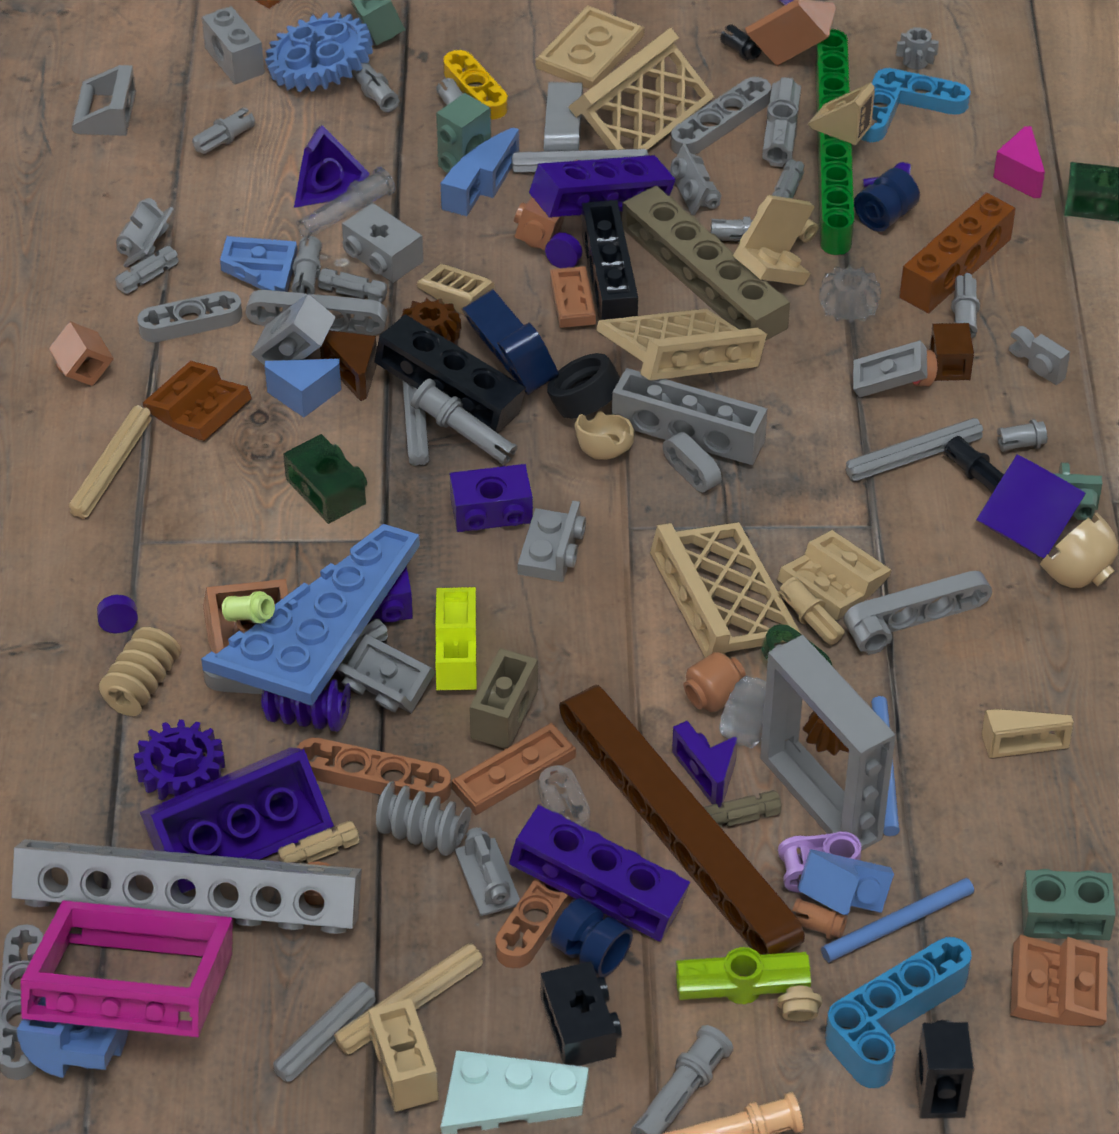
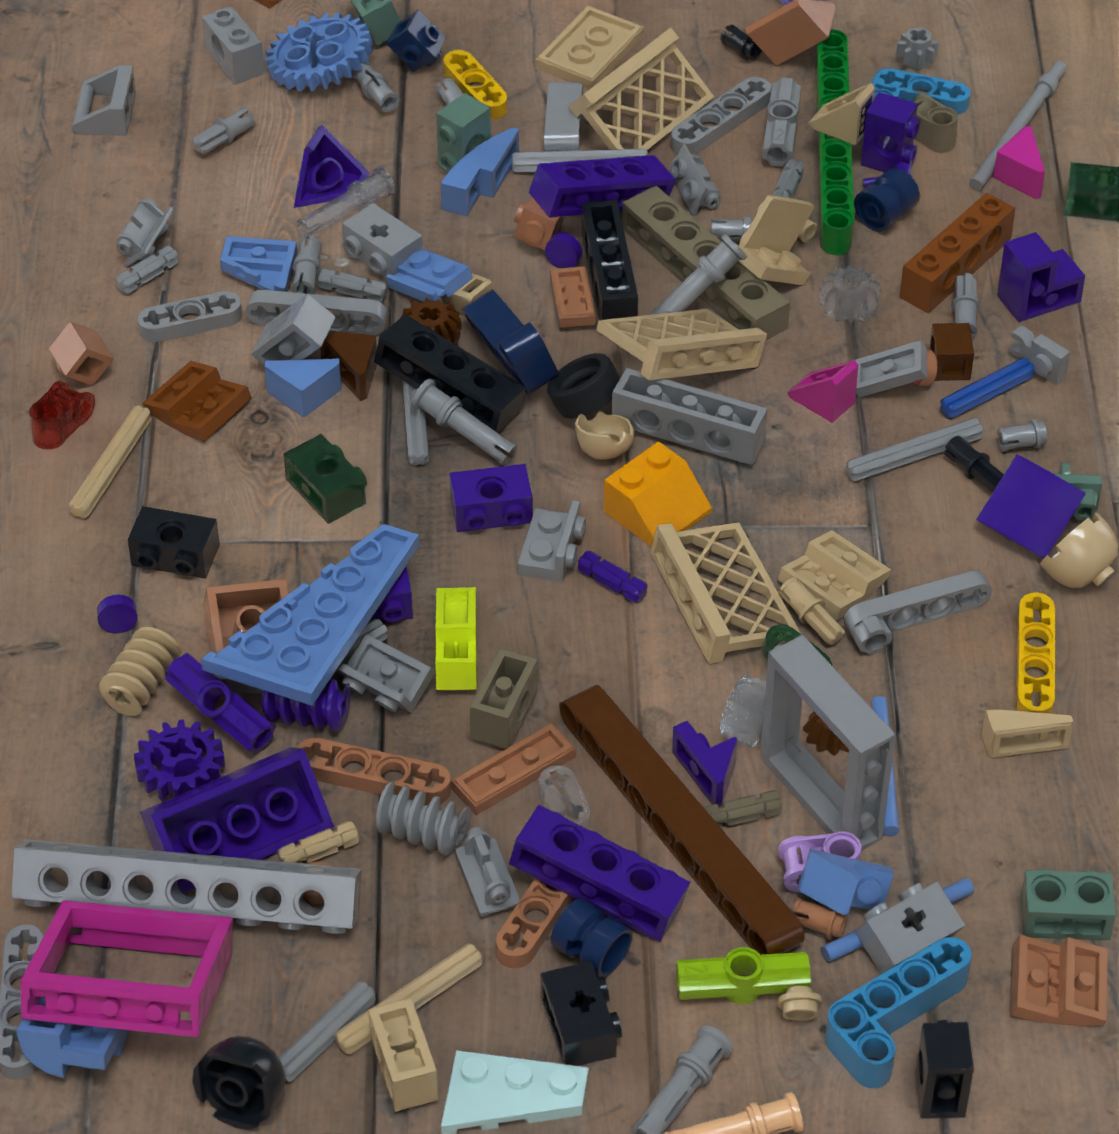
yellowish green pin [222,591,275,624] -> none
light grey beam [663,432,722,493] -> none
nougat head [683,652,746,712] -> none
none -> clear red piece [29,380,95,449]
none -> black brick [128,506,220,579]
none -> dark purple piece [165,653,276,754]
none -> black cylinder [192,1036,286,1129]
none -> medium blue plate [385,249,473,302]
none -> dark blue brick [386,10,446,71]
none -> dark purple axle [578,551,648,603]
none -> light orange slope [604,441,712,547]
none -> light grey pin [650,233,748,315]
none -> dark pink slope [787,360,859,423]
none -> light grey brick [856,882,965,974]
none -> dark purple brick [861,92,920,173]
none -> dark tan piece [913,93,958,153]
none -> blue axle [940,358,1035,418]
none -> light grey bar [970,61,1066,191]
none -> dark purple brick [997,232,1085,322]
none -> yellow beam [1016,592,1055,714]

